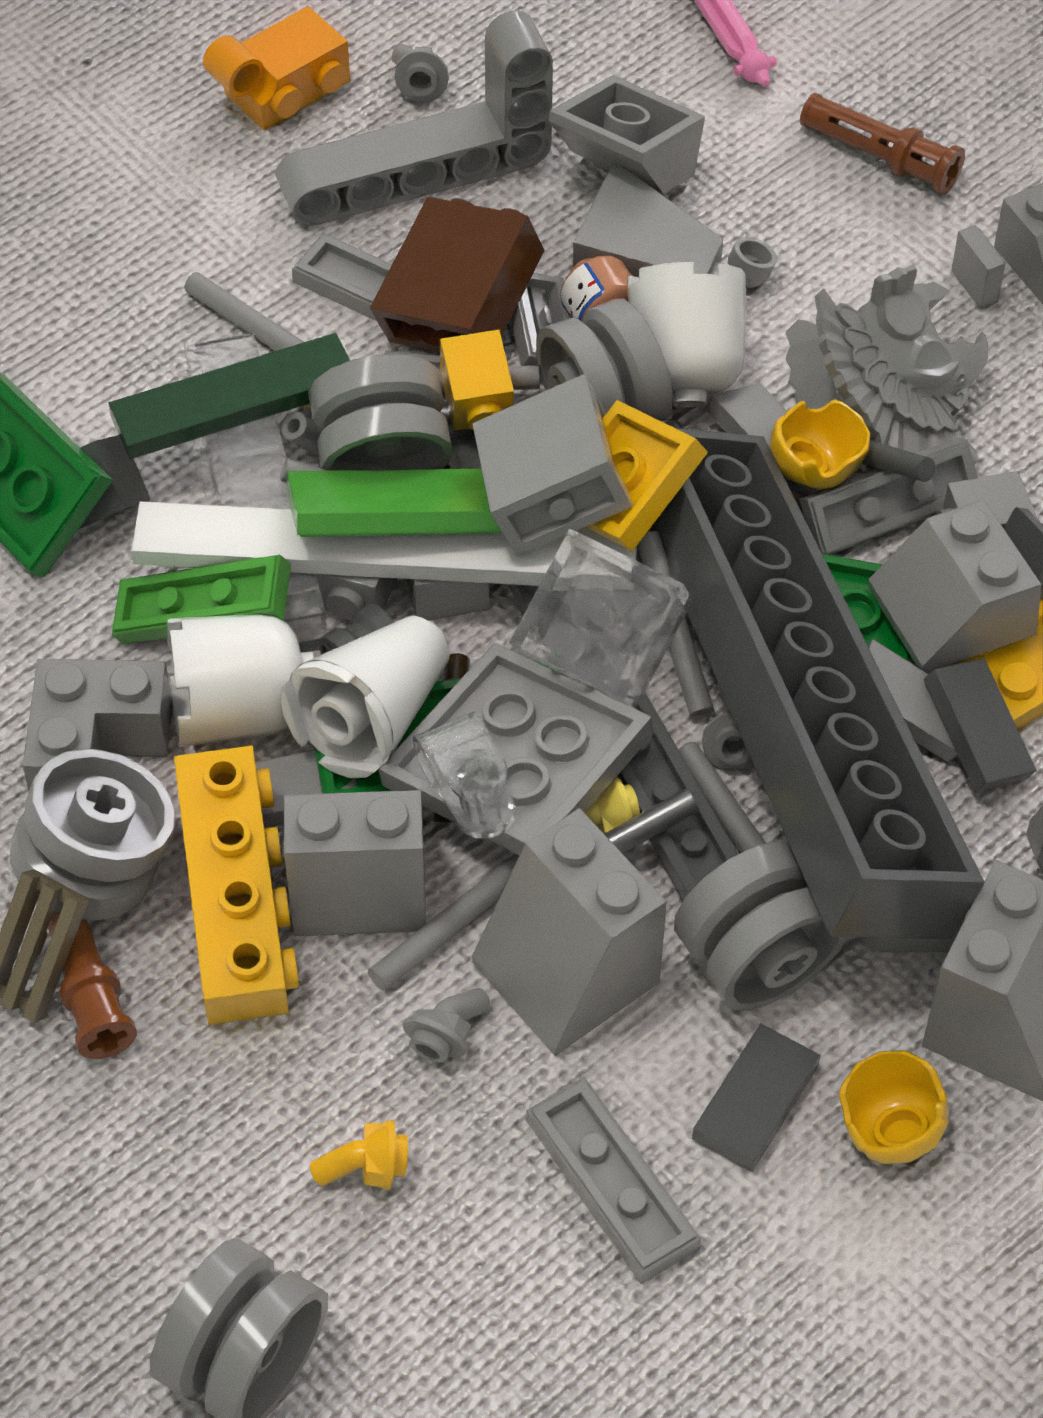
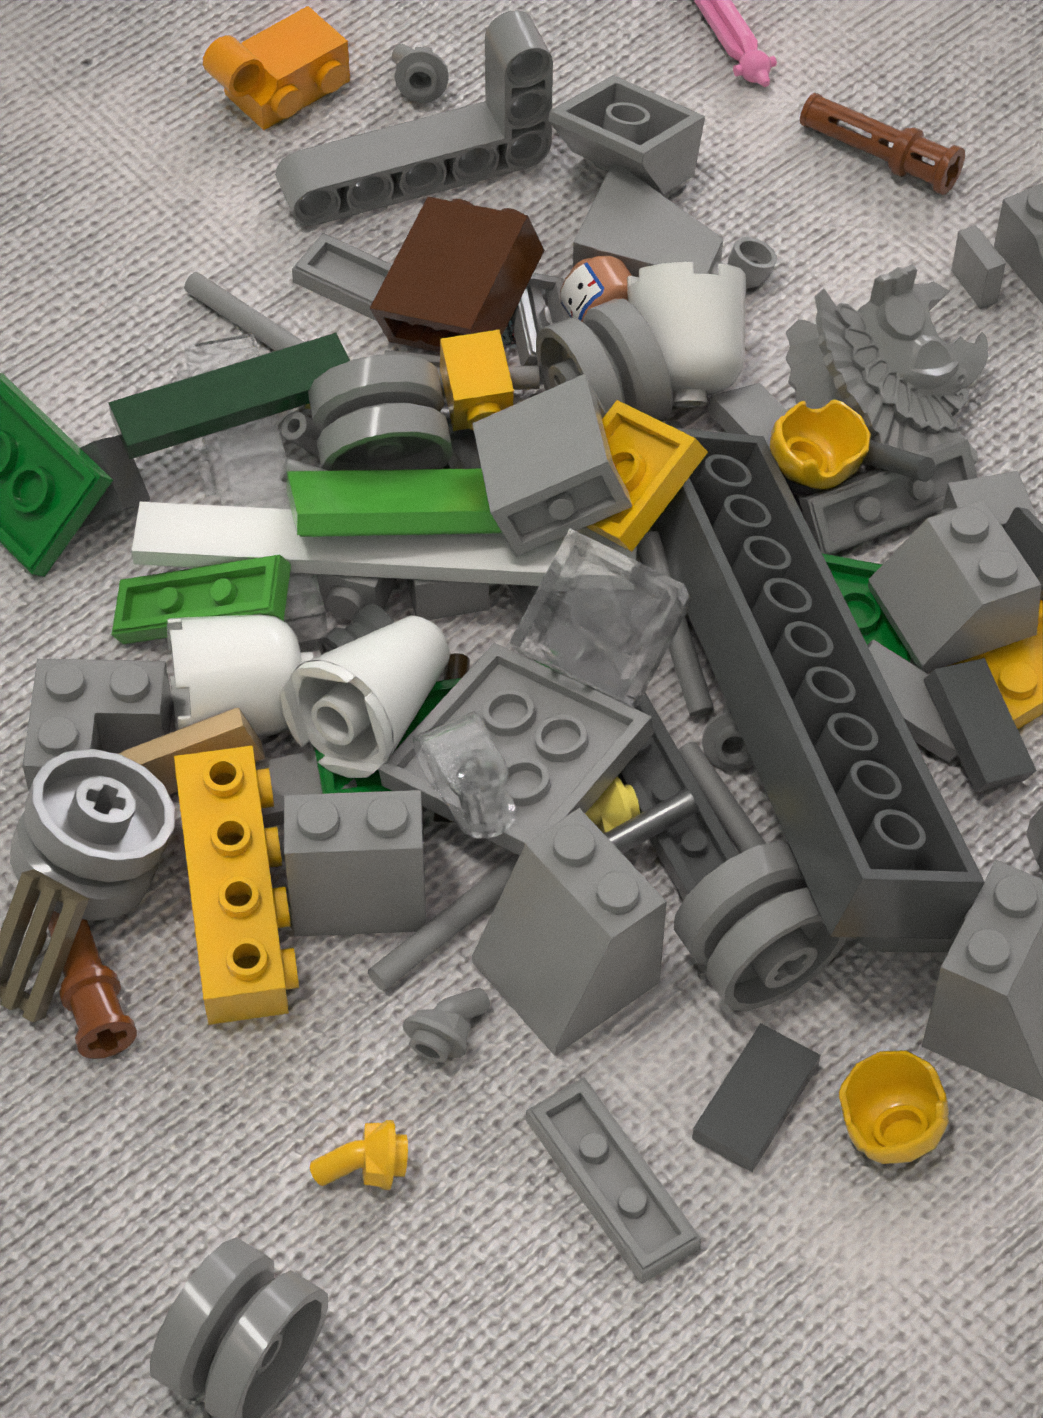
none -> tan tile [118,708,265,795]

